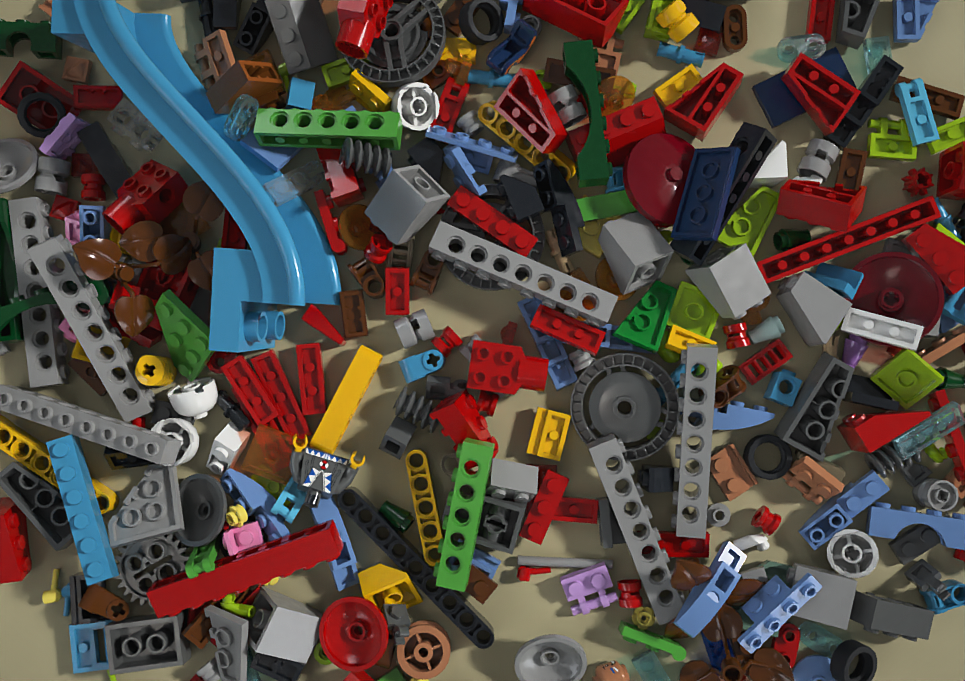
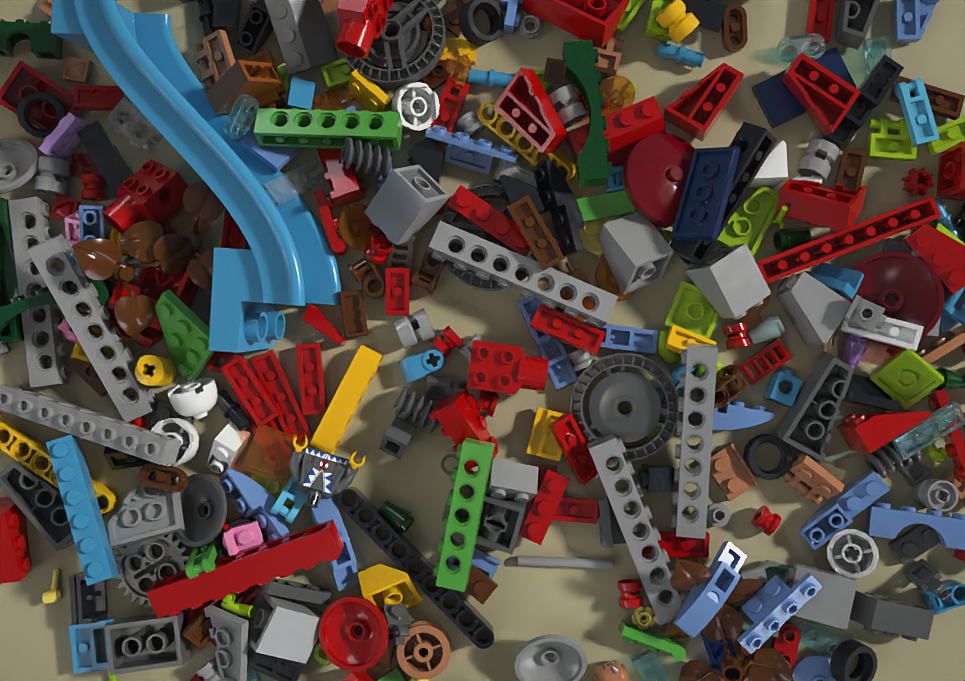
dark azure hand [61,583,71,616] -> none
reddish brown piece [78,584,130,622] -> none
light yellow plate [226,504,248,528] -> none
yellow beam [406,449,444,566] -> none
medium blue wing [442,145,487,196] -> none
dark blue animal [486,19,537,76] -> none
clear red tile [500,321,518,345] -> none
red hand [517,565,551,582] -> none
lavender plate [560,561,618,616] -> none
green wing [612,280,678,354] -> none
yellow plate [653,63,703,108] -> none
clear red tile [693,27,723,58] -> none
white arm [733,534,770,551] -> none
none -> reddish brown plate [138,463,188,493]
none -> dark grey beam [261,578,332,605]
none -> reddish brown plate [507,195,565,271]
none -> red plate [548,412,598,485]
none -> lime hand [769,205,788,230]
none -> light grey brick [845,295,887,333]

